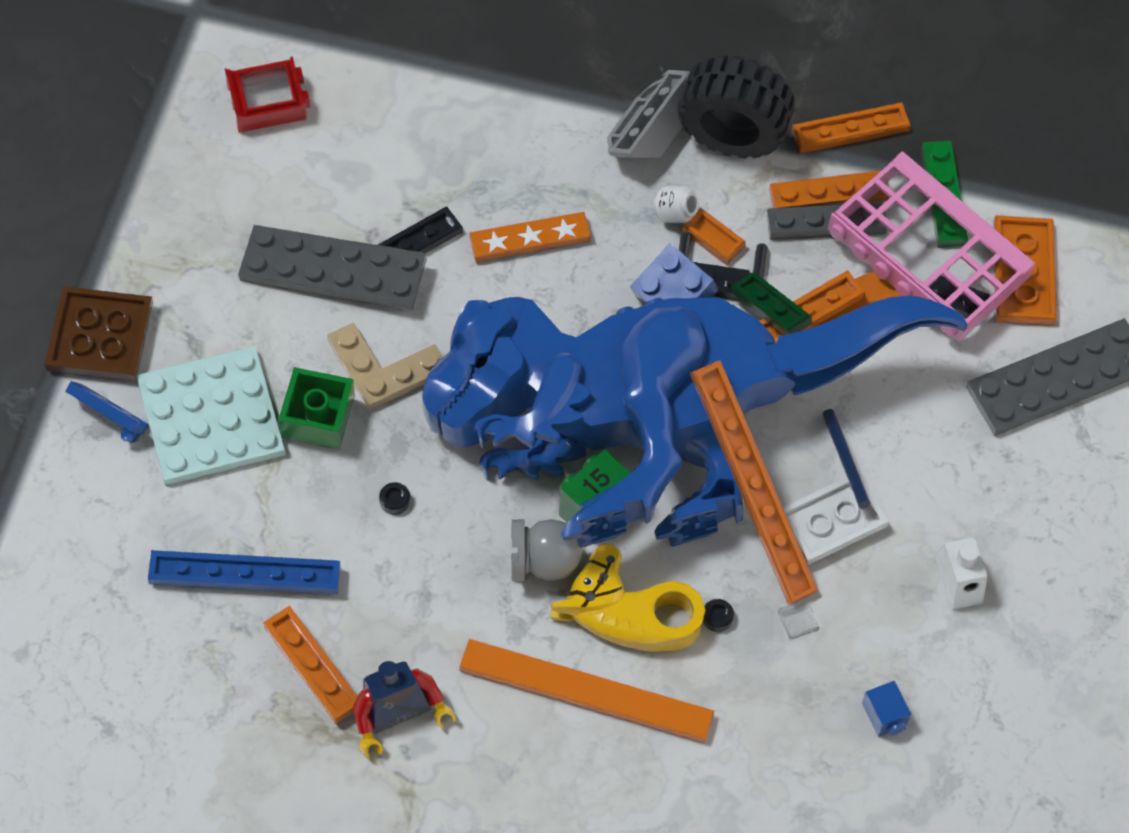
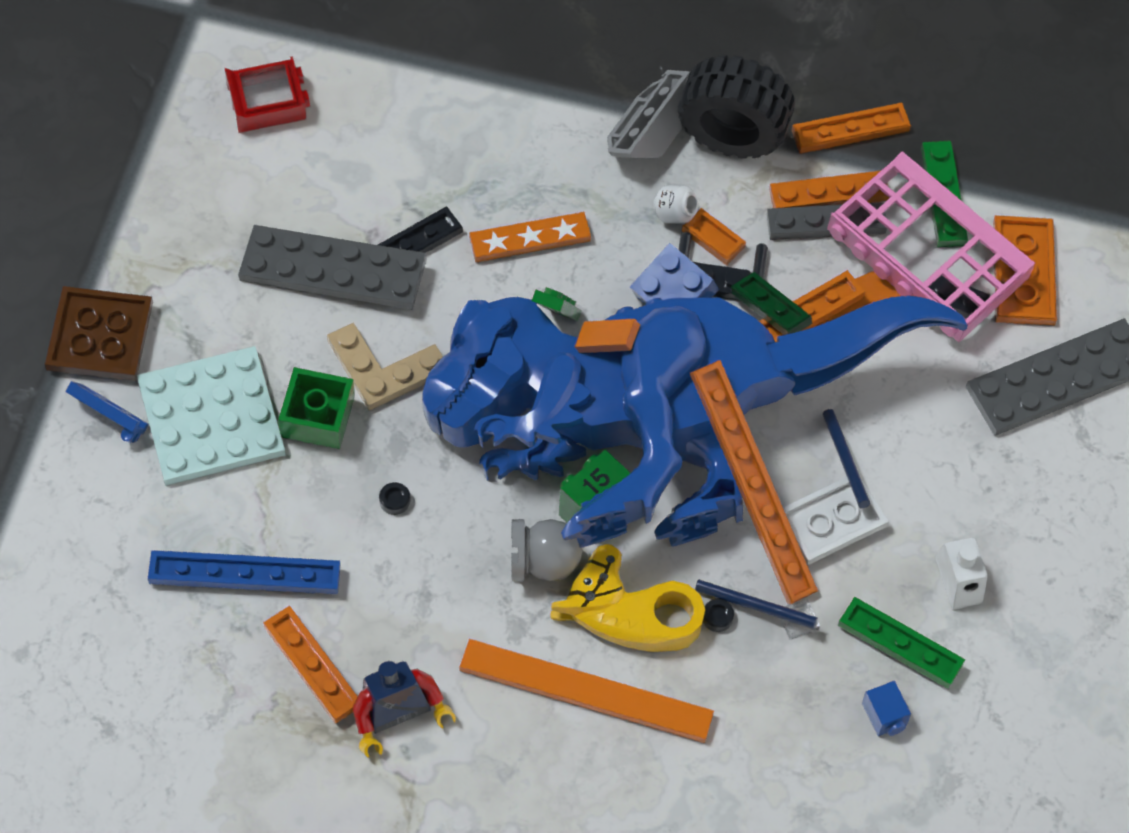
none -> green plate [531,287,582,321]
none -> orange tile [575,319,640,353]
none -> dark blue bar [695,579,818,629]
none -> green plate [838,596,966,689]

